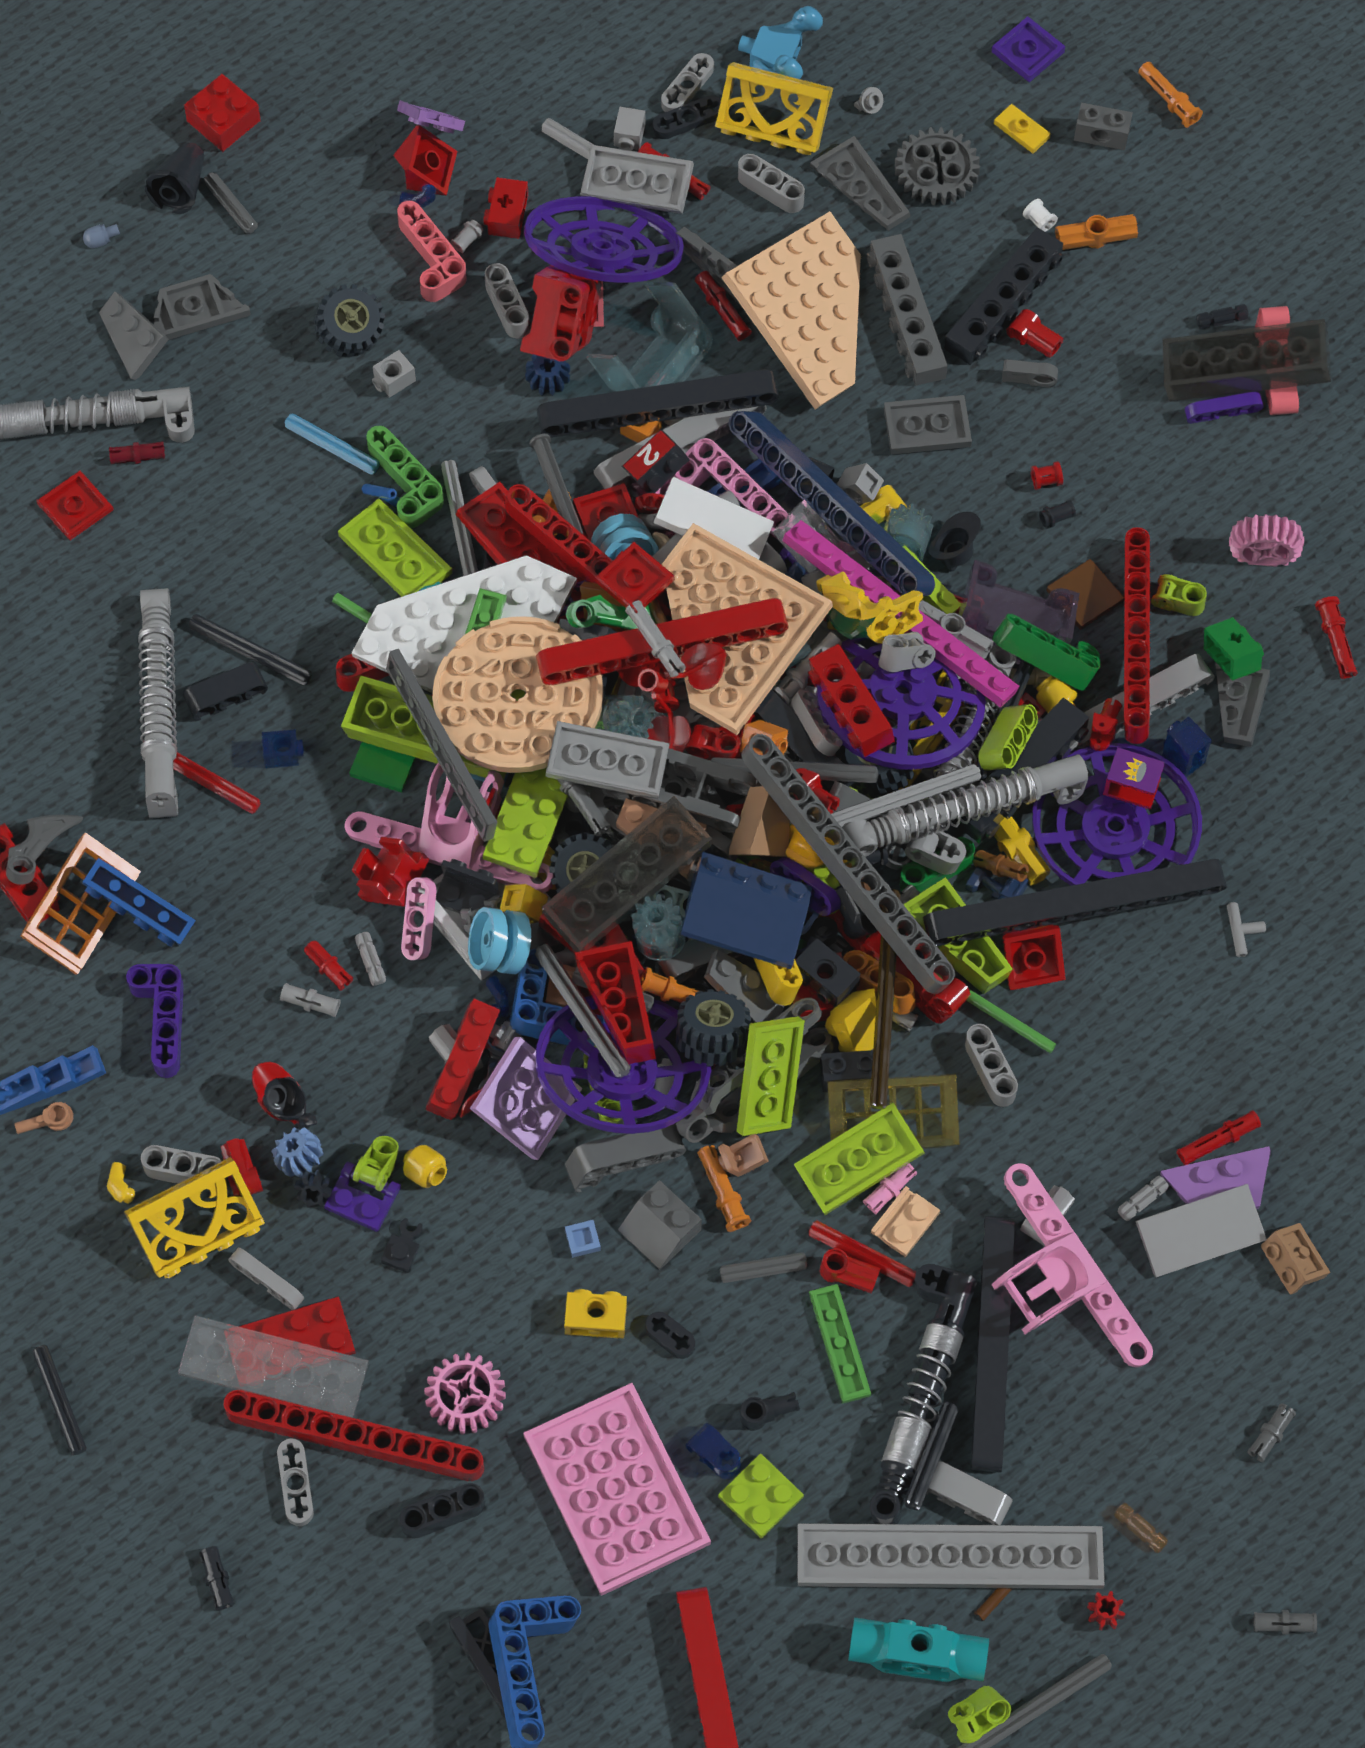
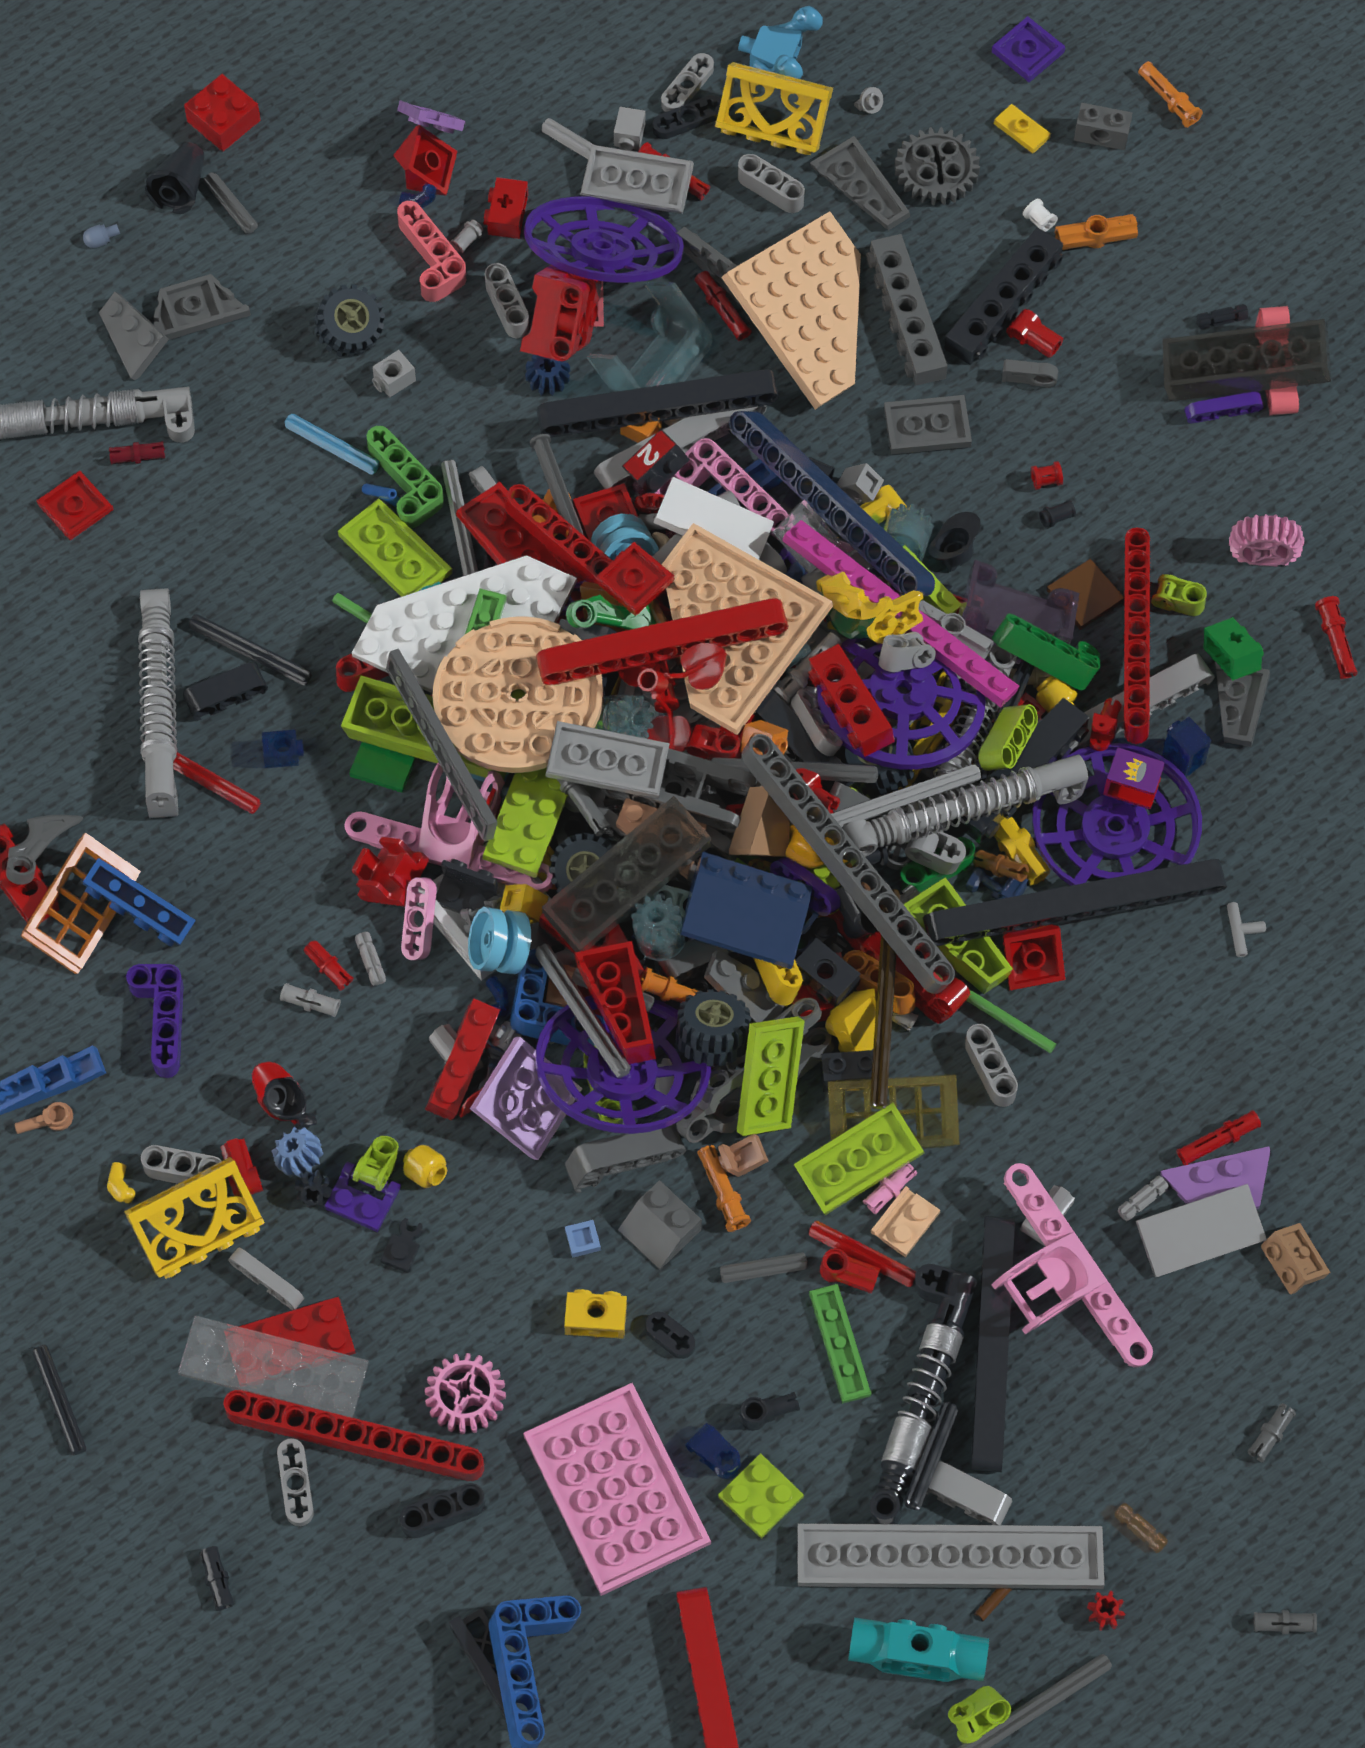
light grey pin [625,600,686,677] -> none

